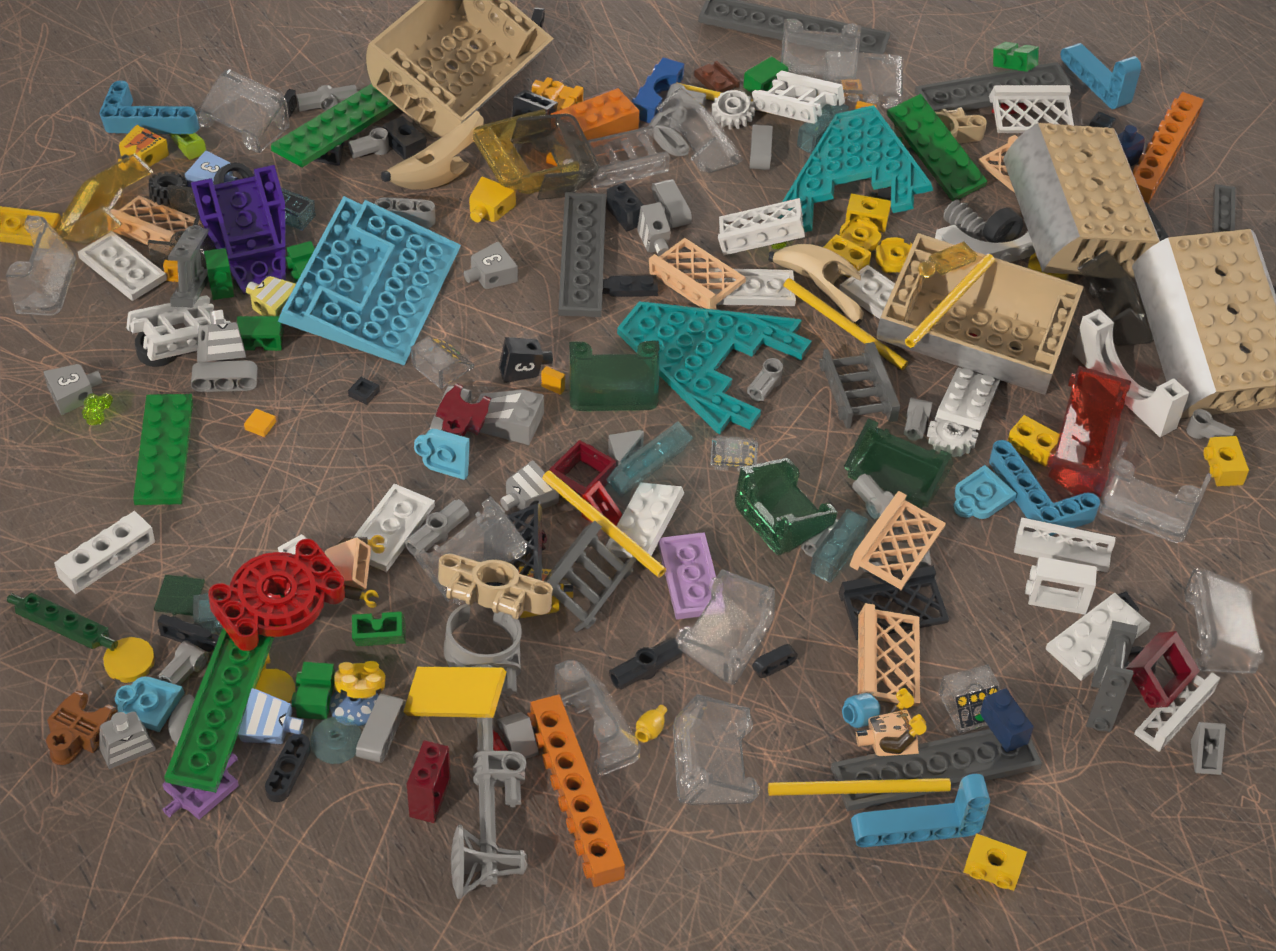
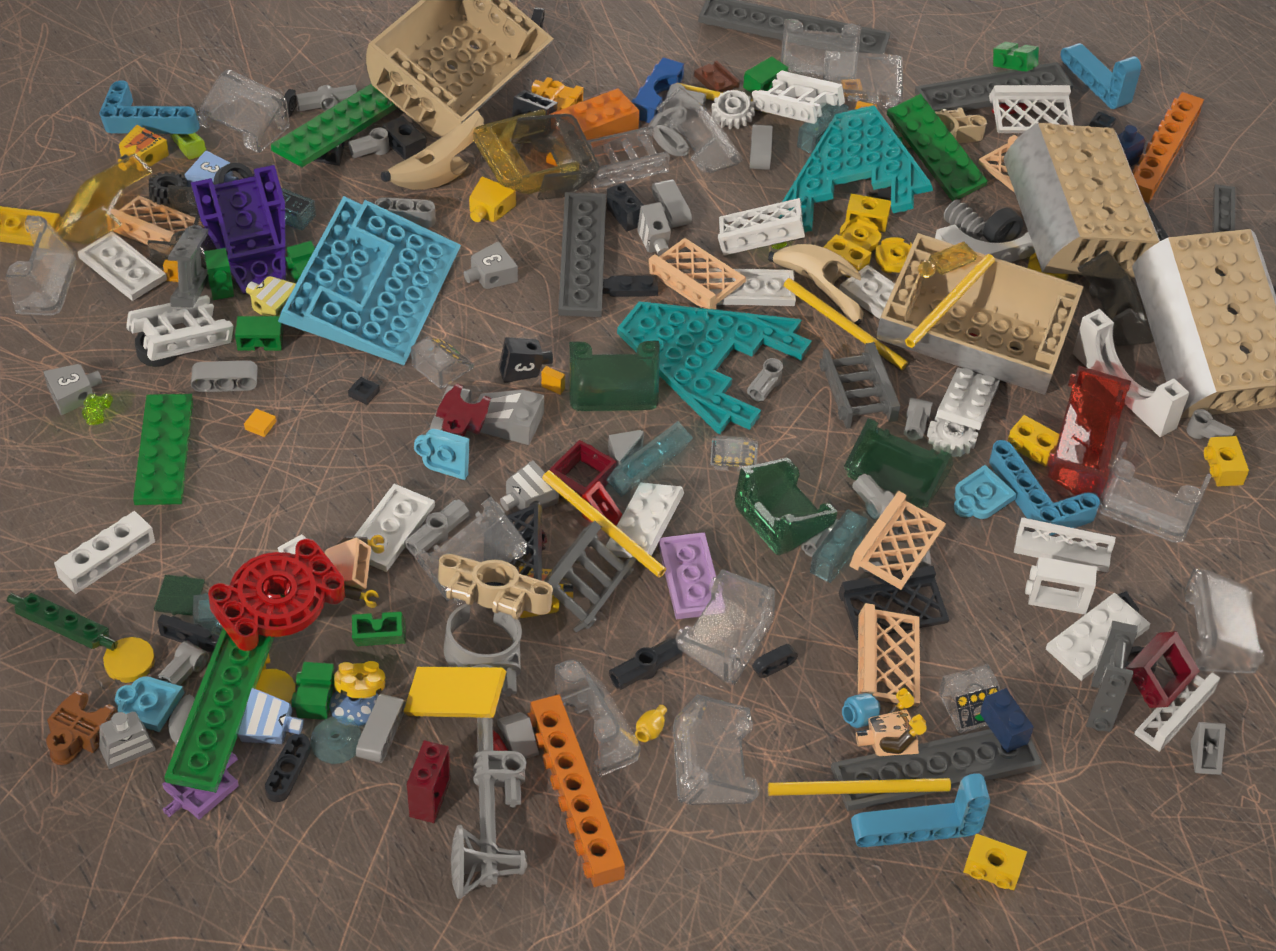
light grey torso [197,310,246,362] -> none

